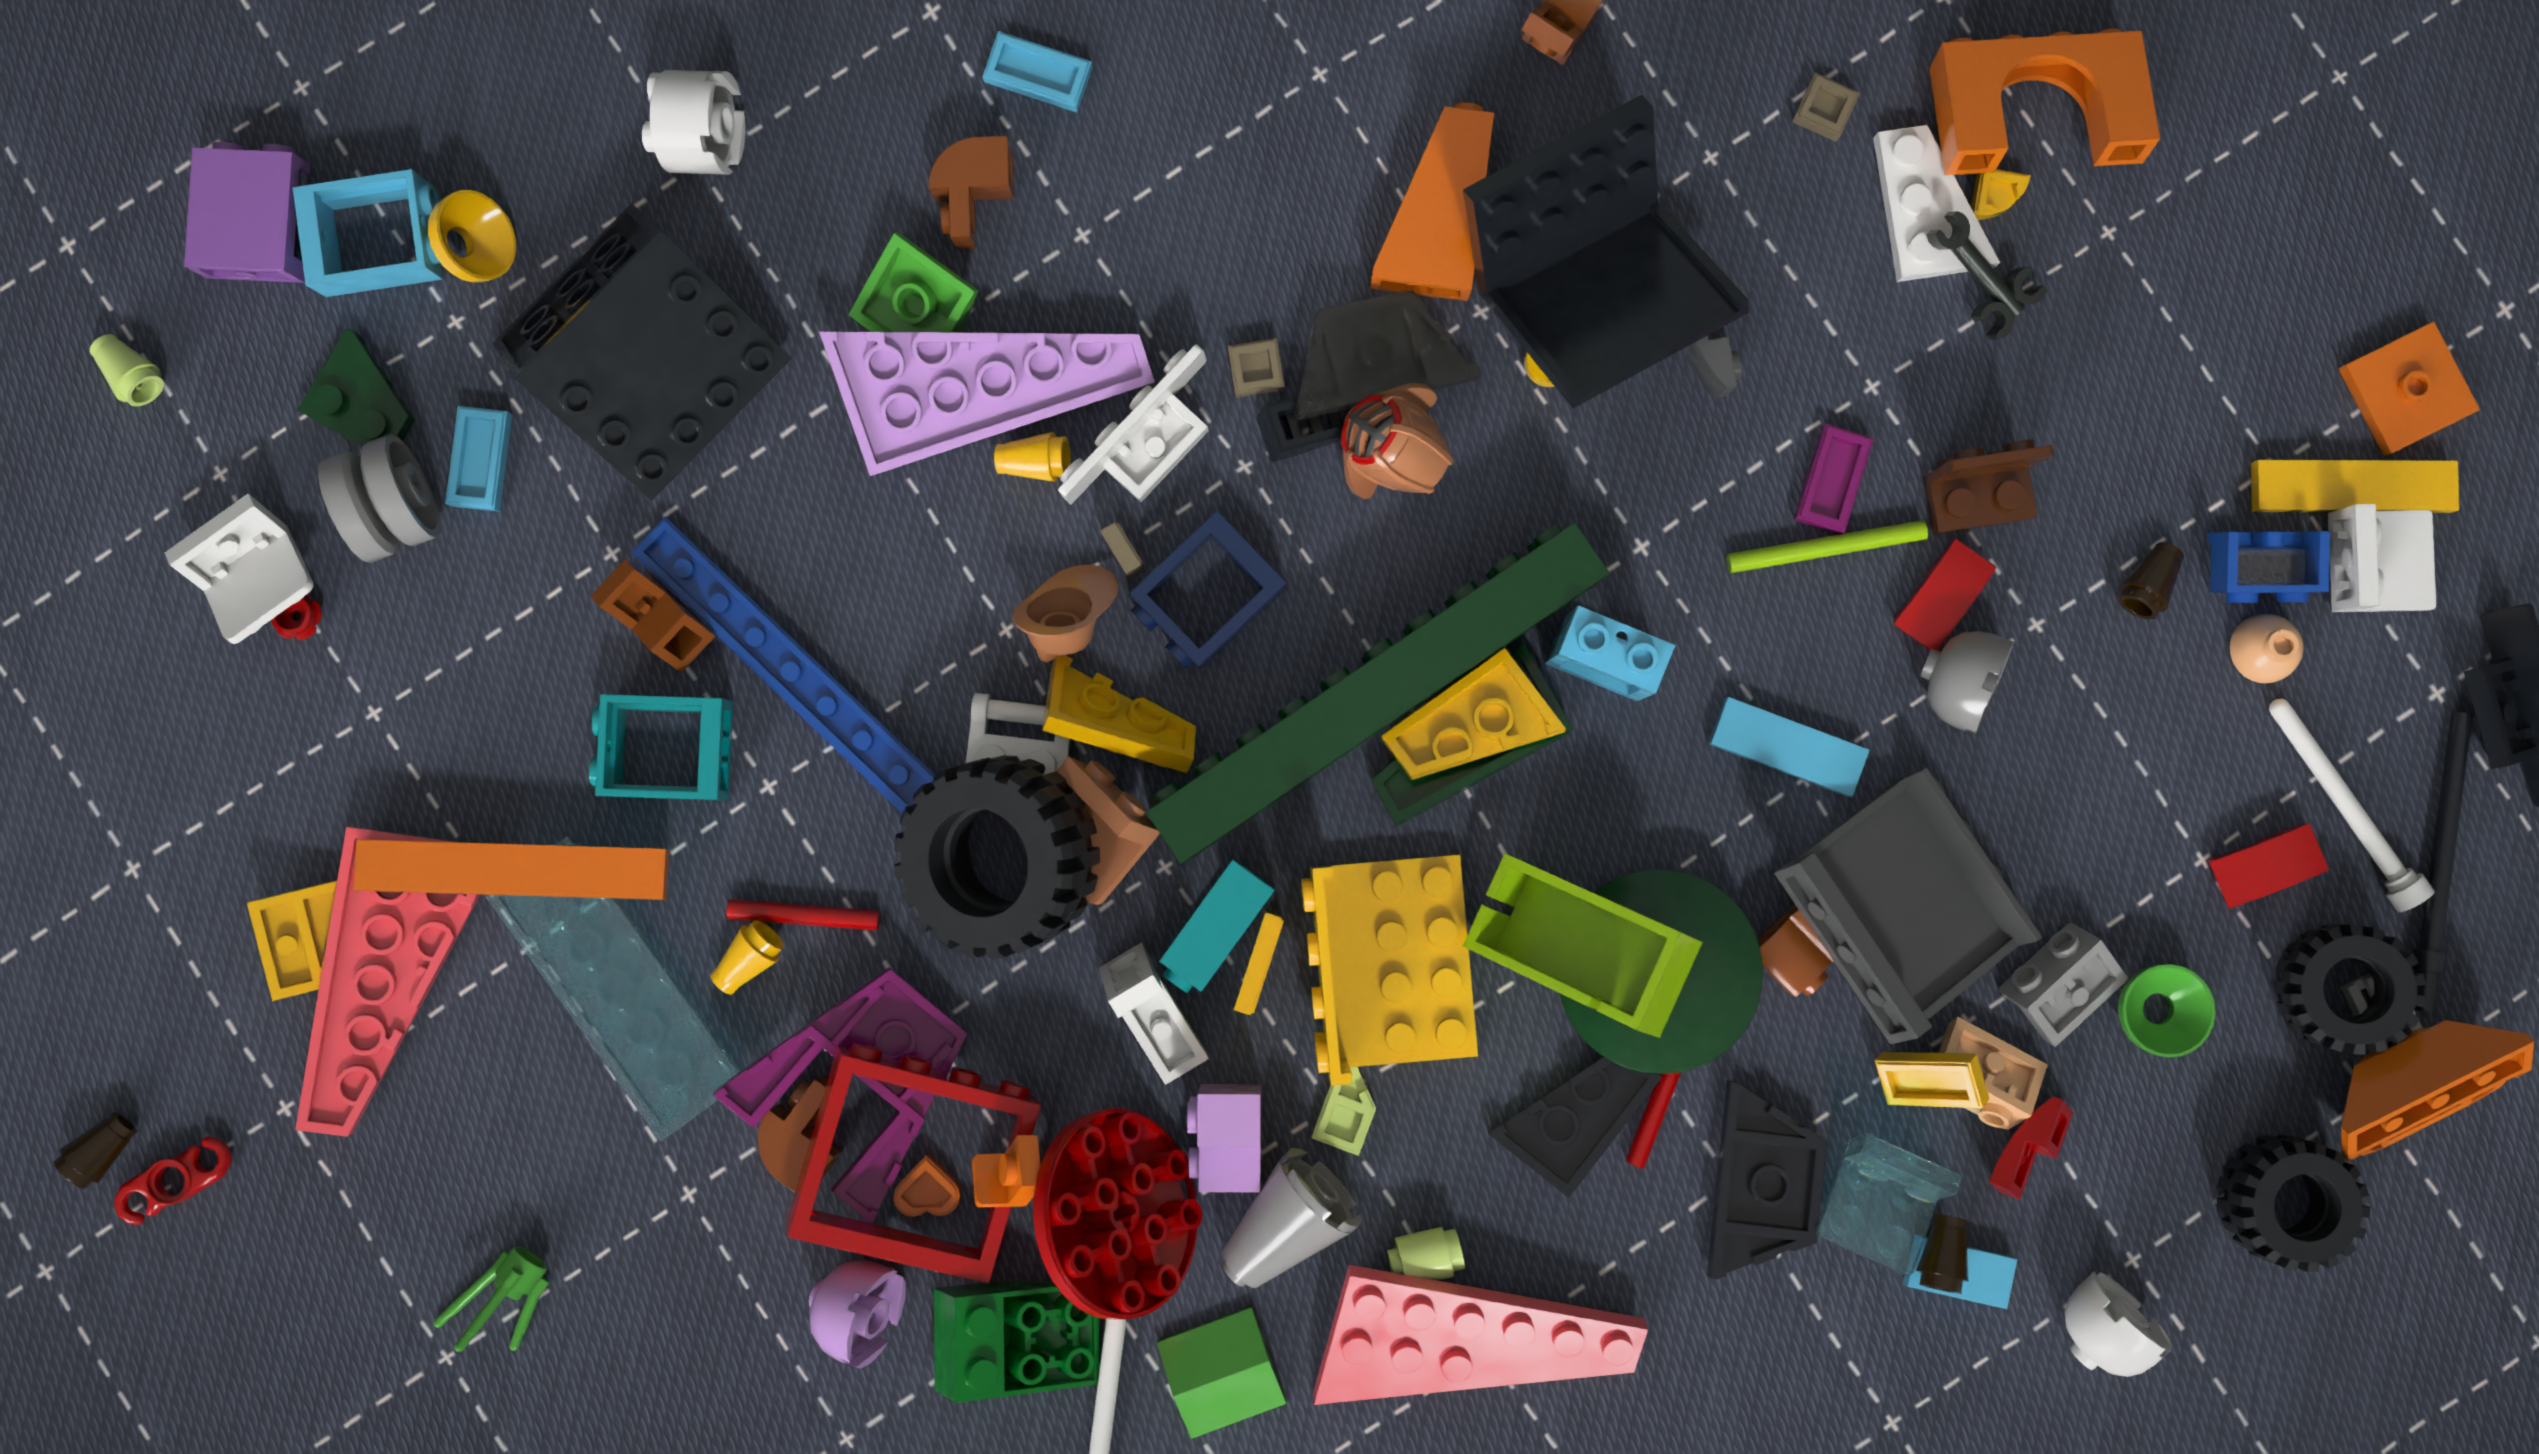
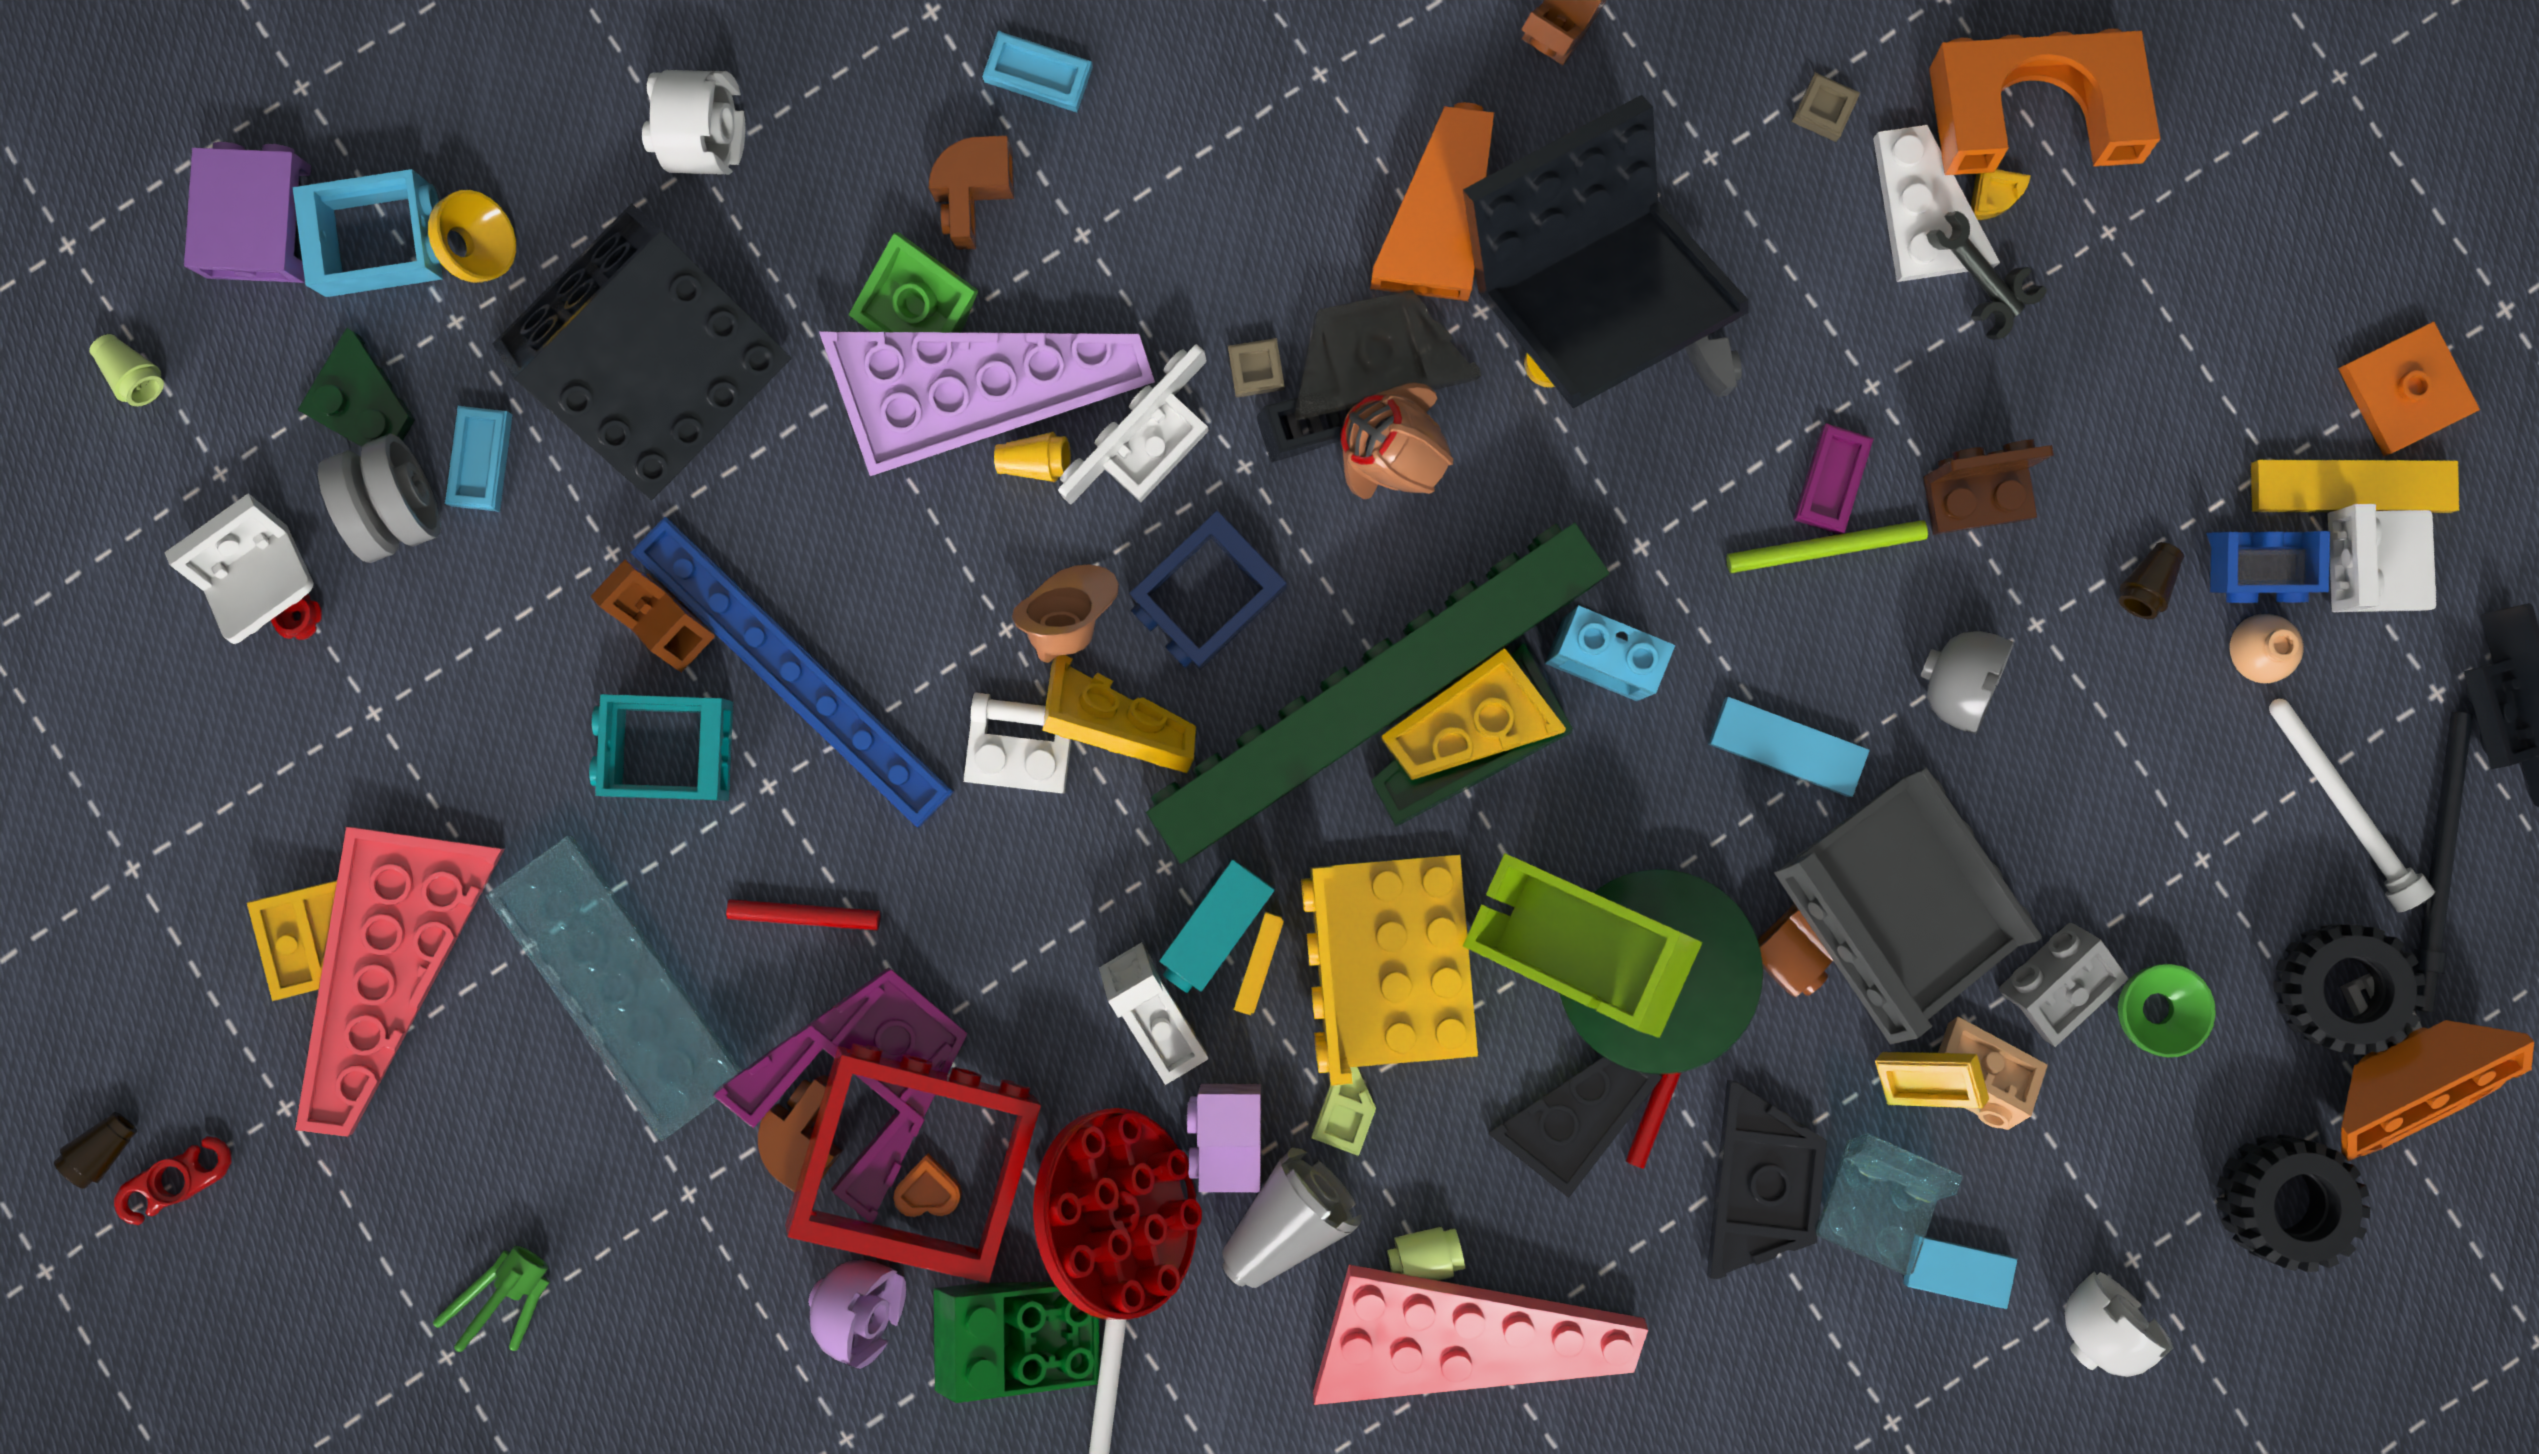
orange tile [353,839,669,900] -> none
yellow cone [710,920,784,995] -> none
black tyre [894,755,1100,959] -> none
orange bracket [972,1135,1041,1207] -> none
nougat bracket [1057,756,1160,905] -> none
dark tan tile [1100,522,1144,579] -> none
bright green slope [1157,1306,1287,1439] -> none
red slope [1893,537,1997,650] -> none
dark brown cone [1916,1214,1969,1294] -> none
red slope [1989,1097,2073,1200] -> none
red slope [2209,822,2329,909] -> none

